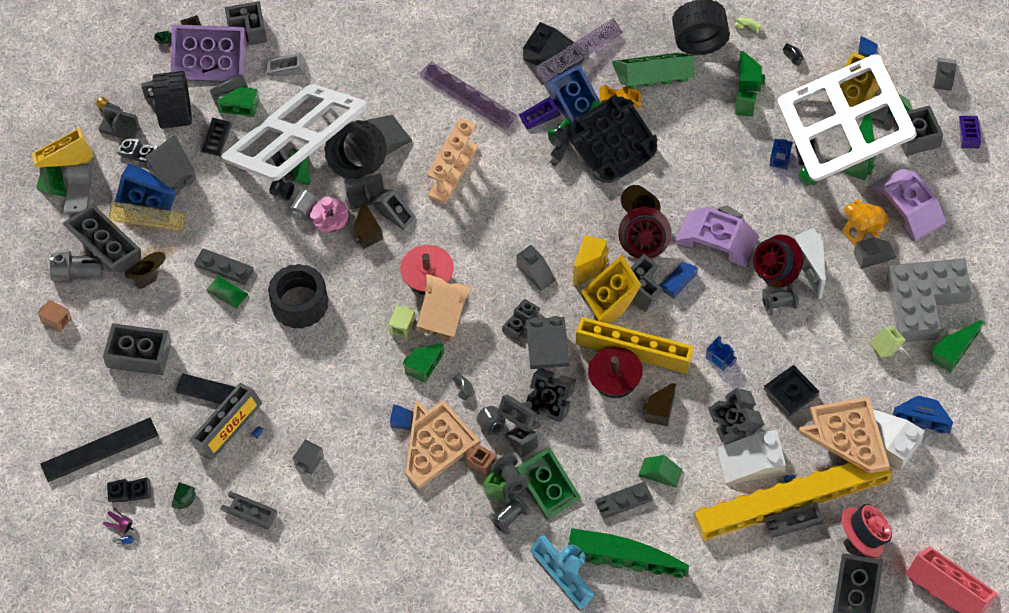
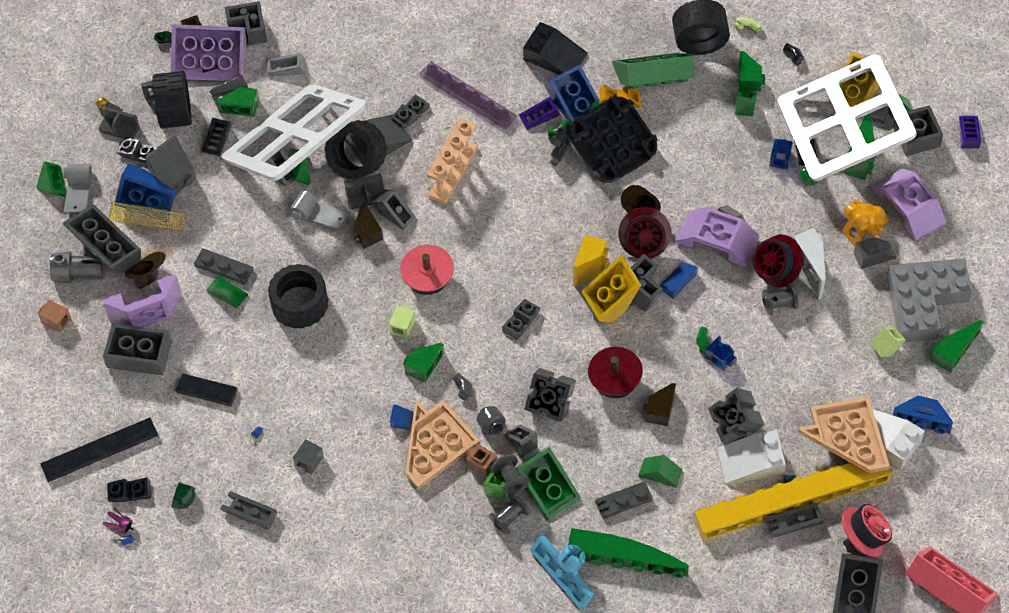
yellow slope [31,127,94,167] -> none
dark grey brick [189,383,262,461] -> none
black wheel [269,179,295,201] -> none
bright pink plate [310,196,349,233] -> none
light nougat piece [415,274,472,341] -> none
dark grey panel [497,394,541,432] -> none
dark grey slope [516,245,556,291] -> none
dark grey slope [526,316,570,369] -> none
clear purple plate [532,18,623,85] -> none
yellow brick [575,317,694,374] -> none
black plate [764,365,820,417] -> none
blue slope [858,36,878,57] -> none
dark grey slope [933,57,956,91] -> none
none -> lavender slope [102,274,182,327]
none -> dark grey slope [391,94,430,128]
none -> green arm [696,327,711,355]

